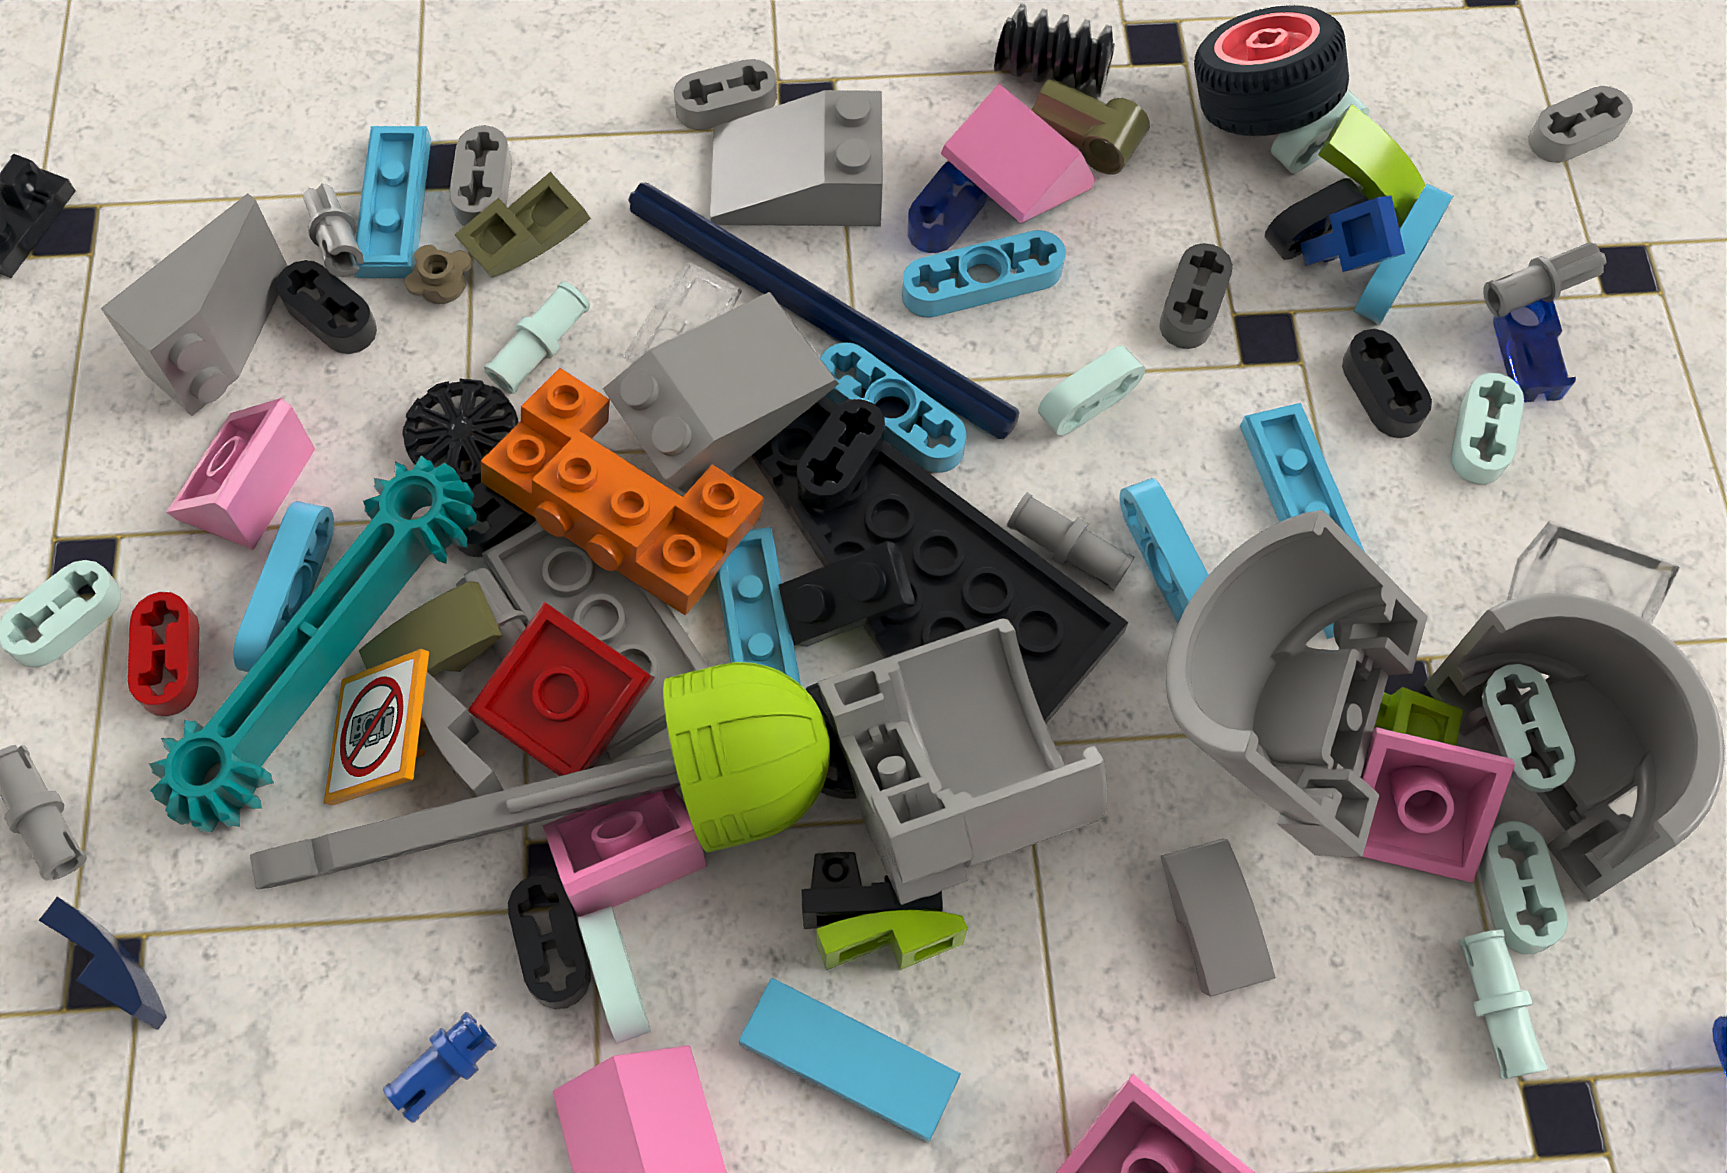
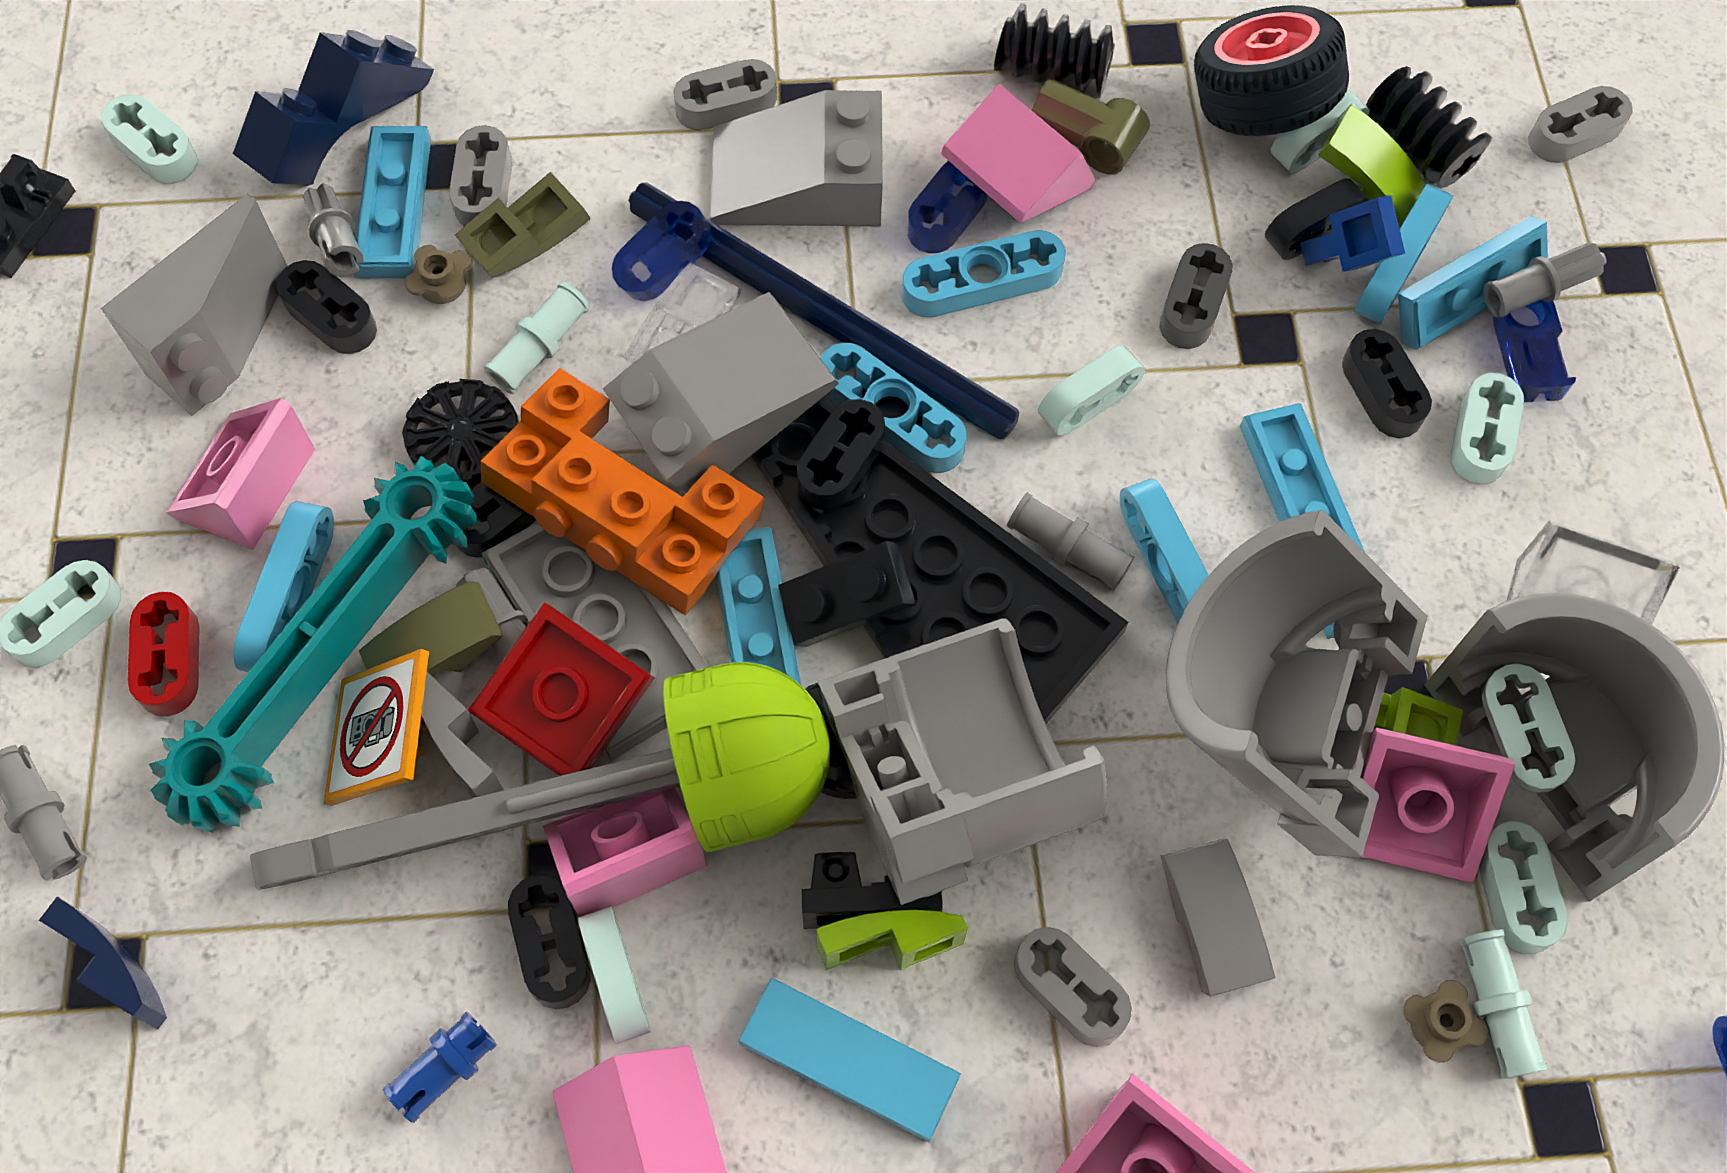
none -> light aqua beam [101,94,198,184]
none -> dark blue arch [233,30,434,184]
none -> clear blue beam [611,200,713,301]
none -> light grey beam [1014,927,1132,1046]
none -> black piece [1366,66,1492,188]
none -> medium azure tile [1398,216,1548,350]
none -> dark tan plate [1403,980,1488,1063]

